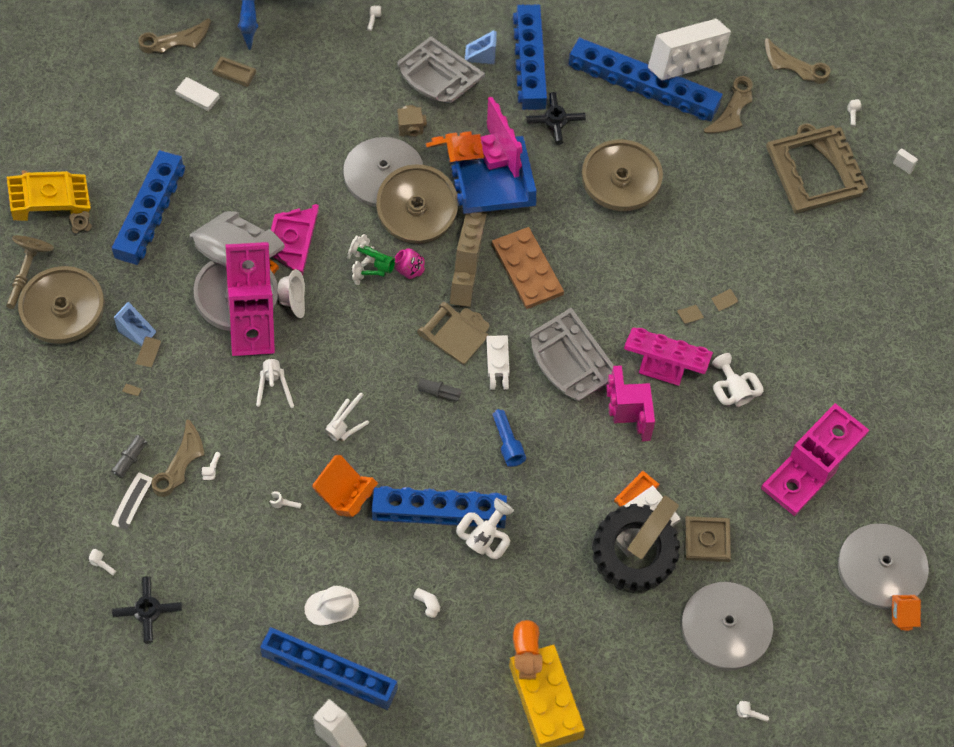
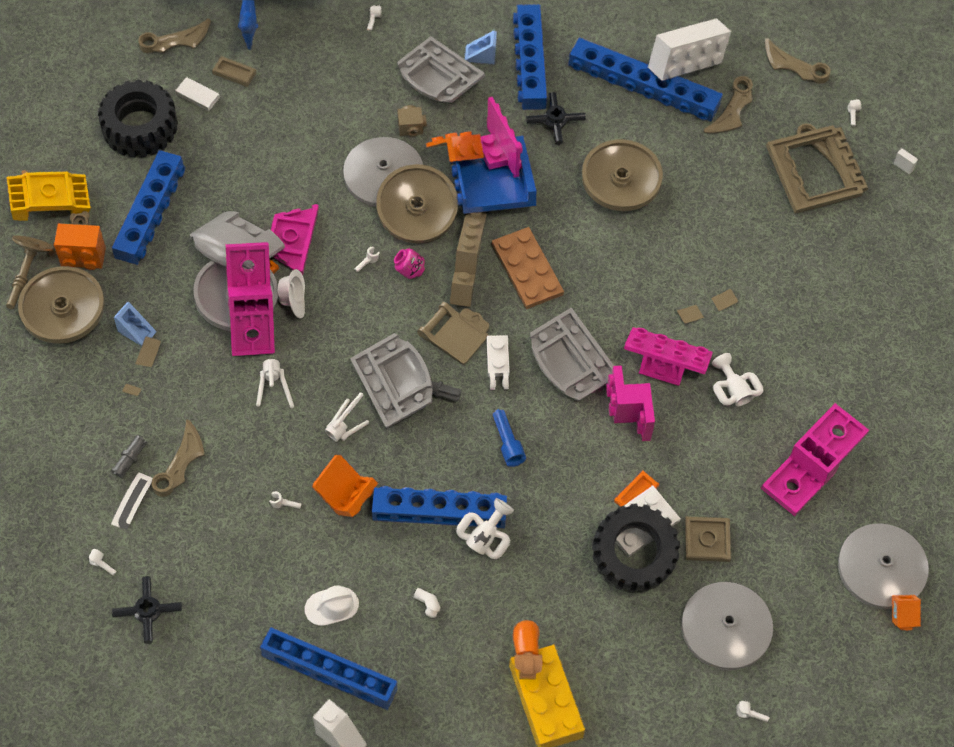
white hand [202,452,221,480] -> none
plant [347,234,395,285] -> none
dark tan sticker [627,496,679,559] -> none
none -> orange brick [54,224,106,270]
none -> black tyre [98,80,178,158]
none -> light grey slope [350,333,433,428]

